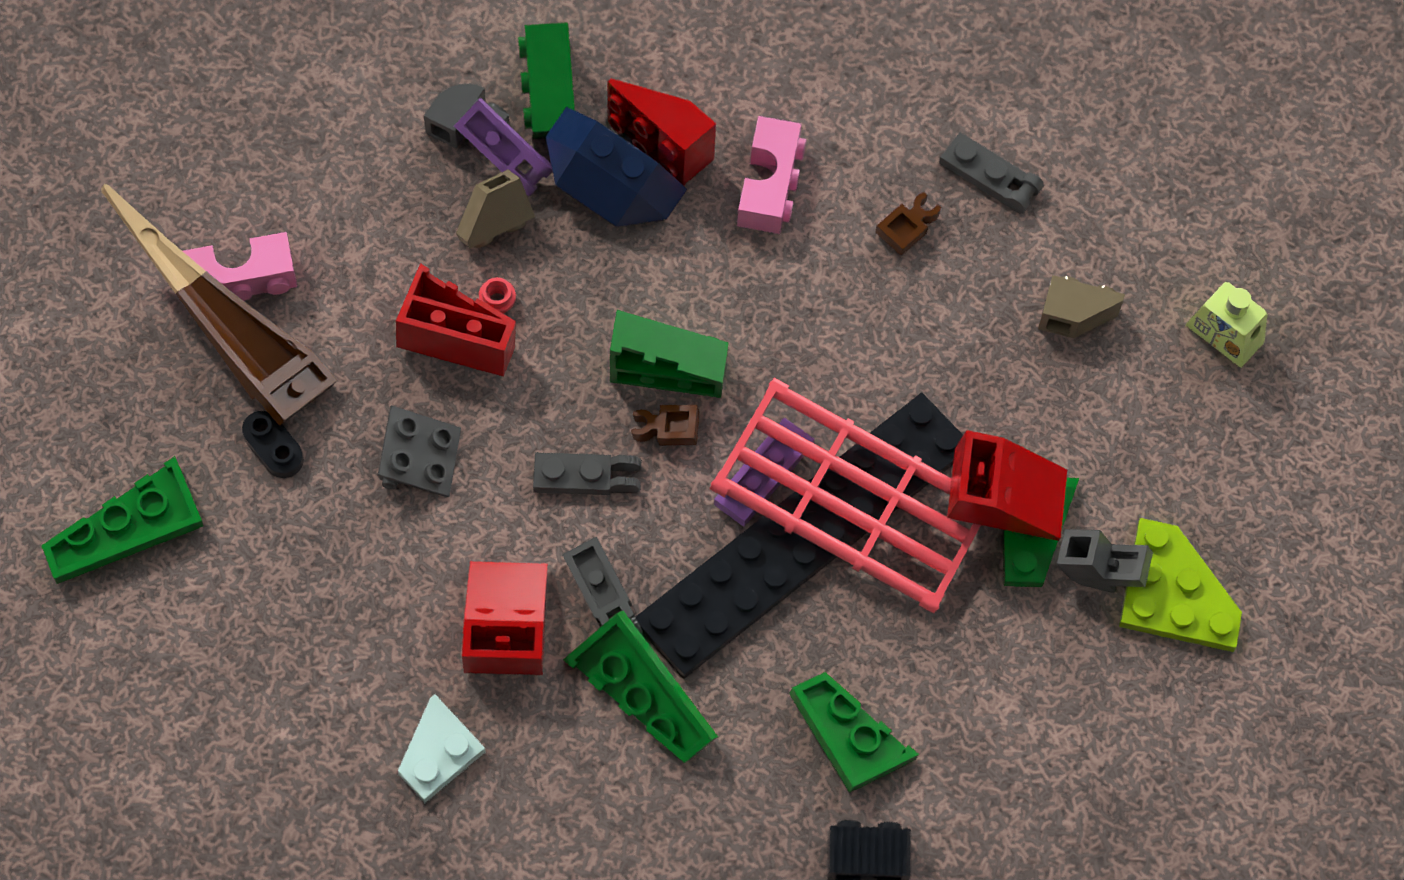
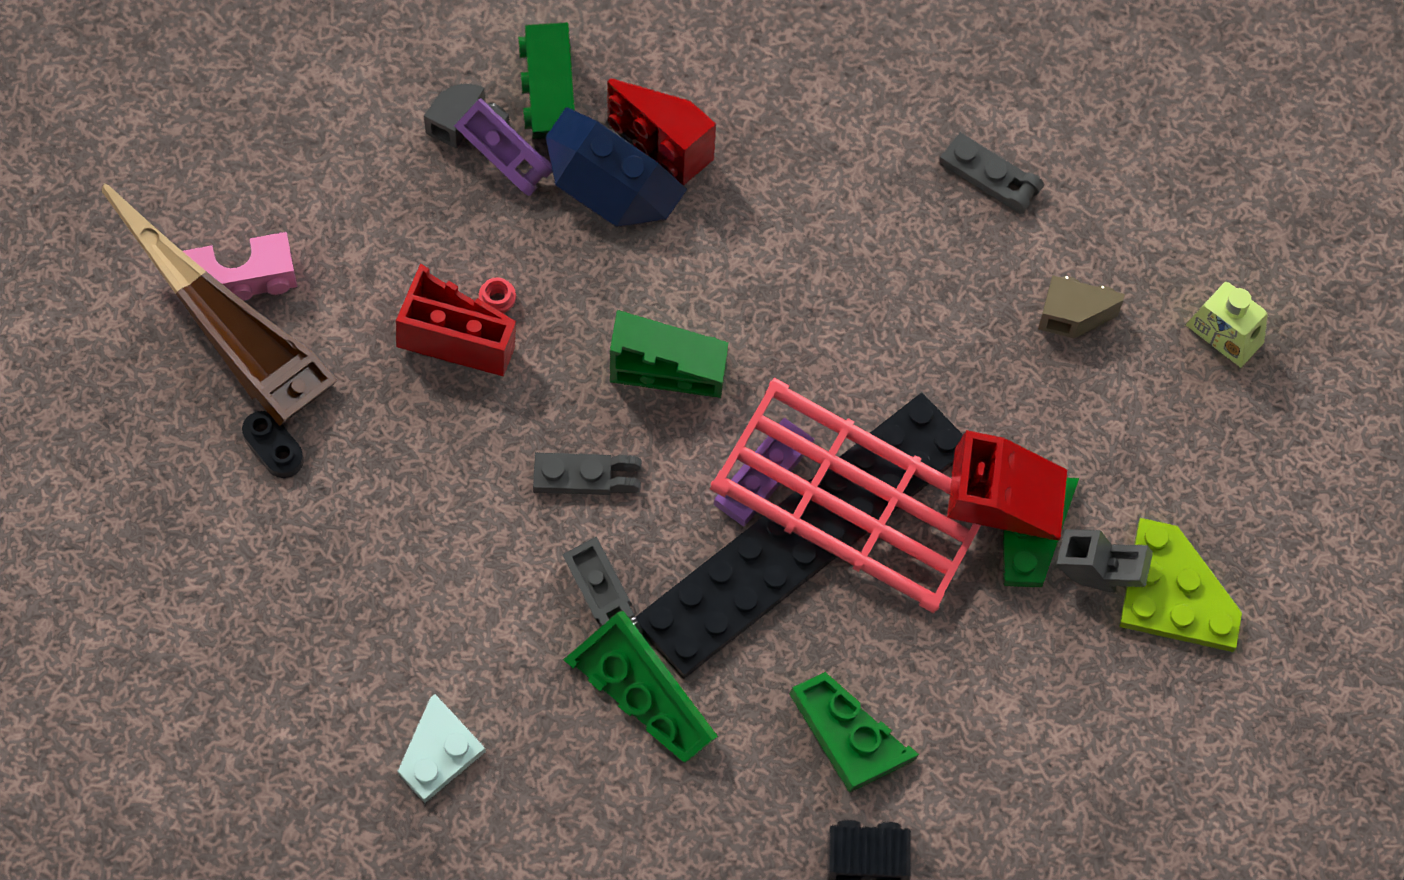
green wing [41,456,204,584] -> none
dark grey hinge [377,405,461,497] -> none
dark tan slope [456,170,535,249] -> none
red slope [462,561,548,675] -> none
reddish brown plate [631,405,700,446] -> none
bright pink arch [737,116,806,234] -> none
reddish brown plate [875,192,941,256] -> none

